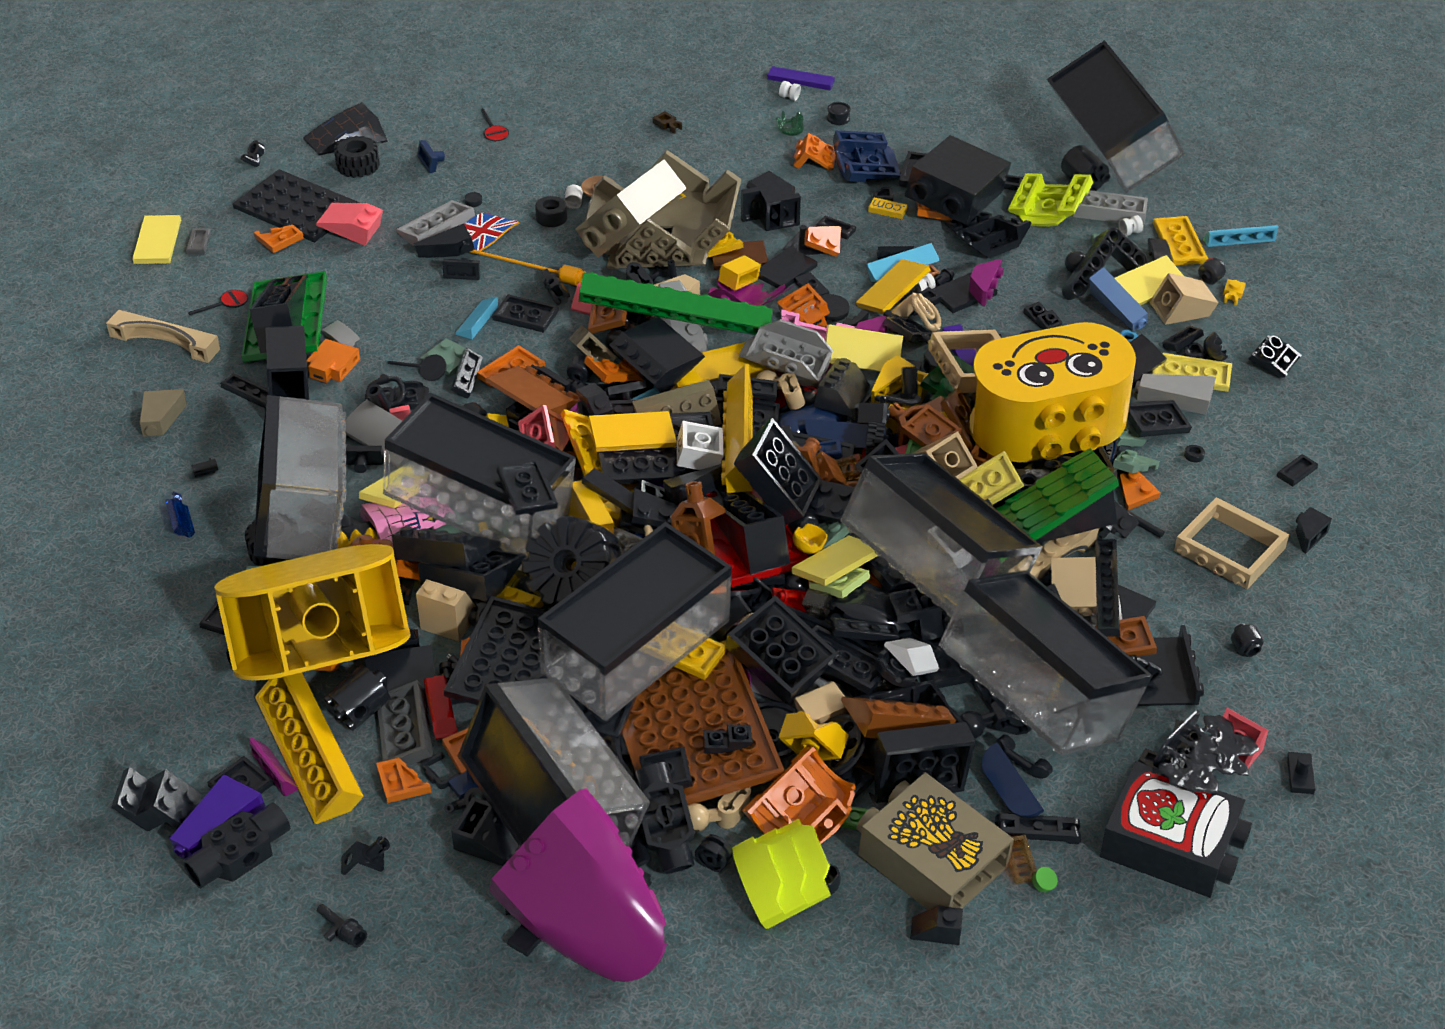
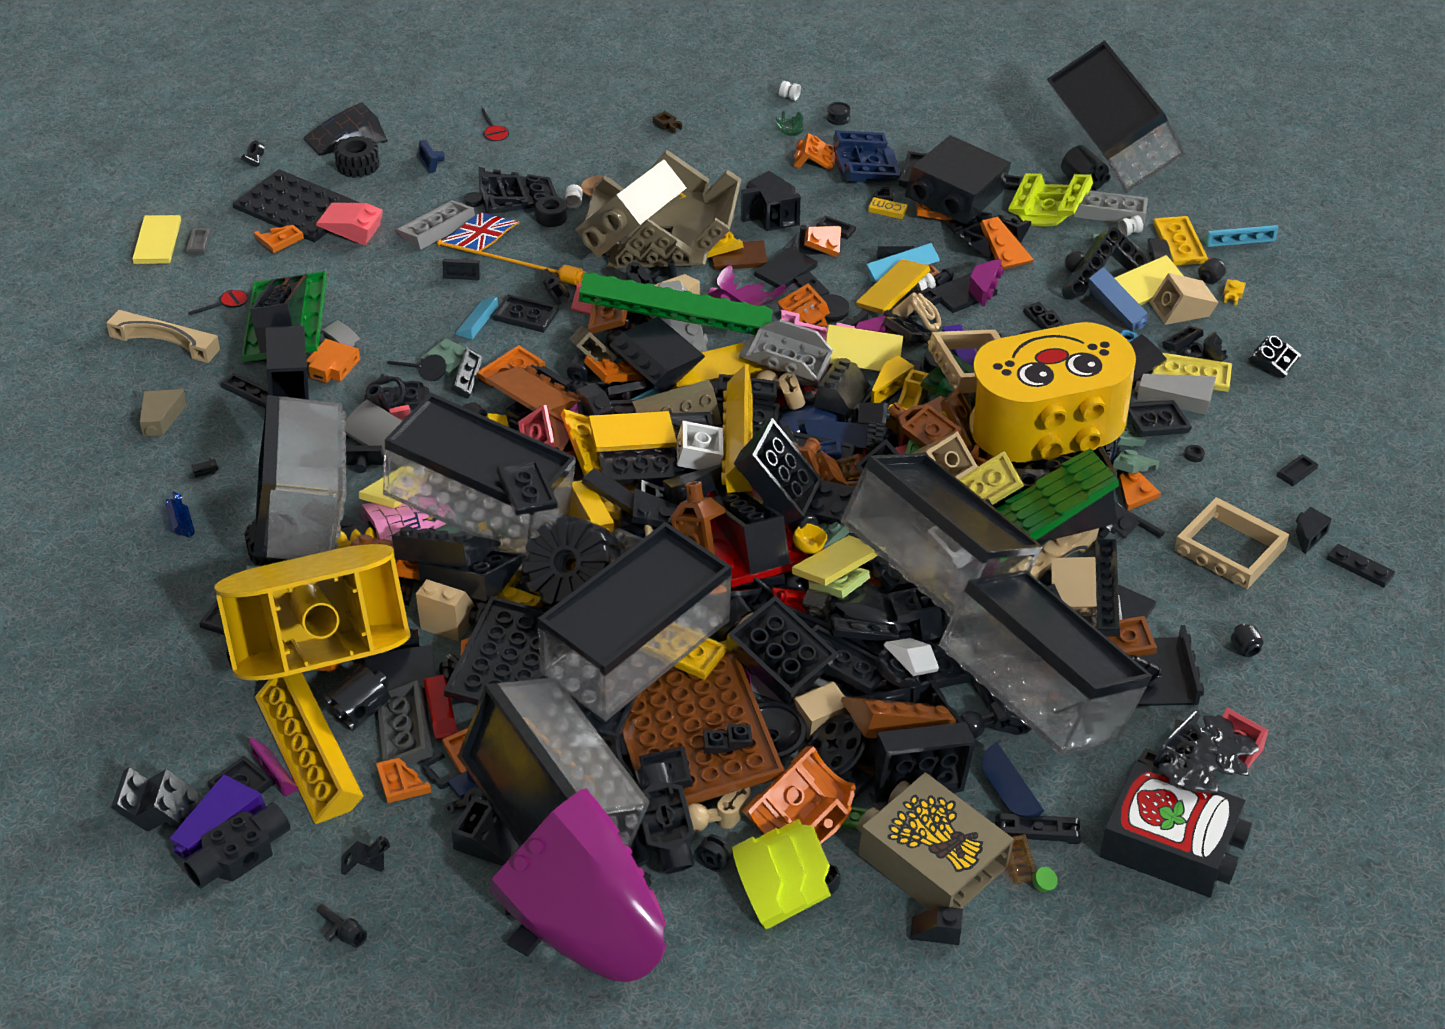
black slope [414,223,475,258] -> none
yellow piece [718,255,761,290] -> none
dark purple tile [767,66,835,90] -> none
yellow slope [778,711,849,760] -> none
black piece [874,367,922,405] -> none
black bar [997,734,1053,779] -> none
black tile [1287,752,1316,794] -> none
none -> black wedge [478,167,558,214]
none -> orange wing [980,217,1034,269]
none -> black plate [1327,544,1395,588]

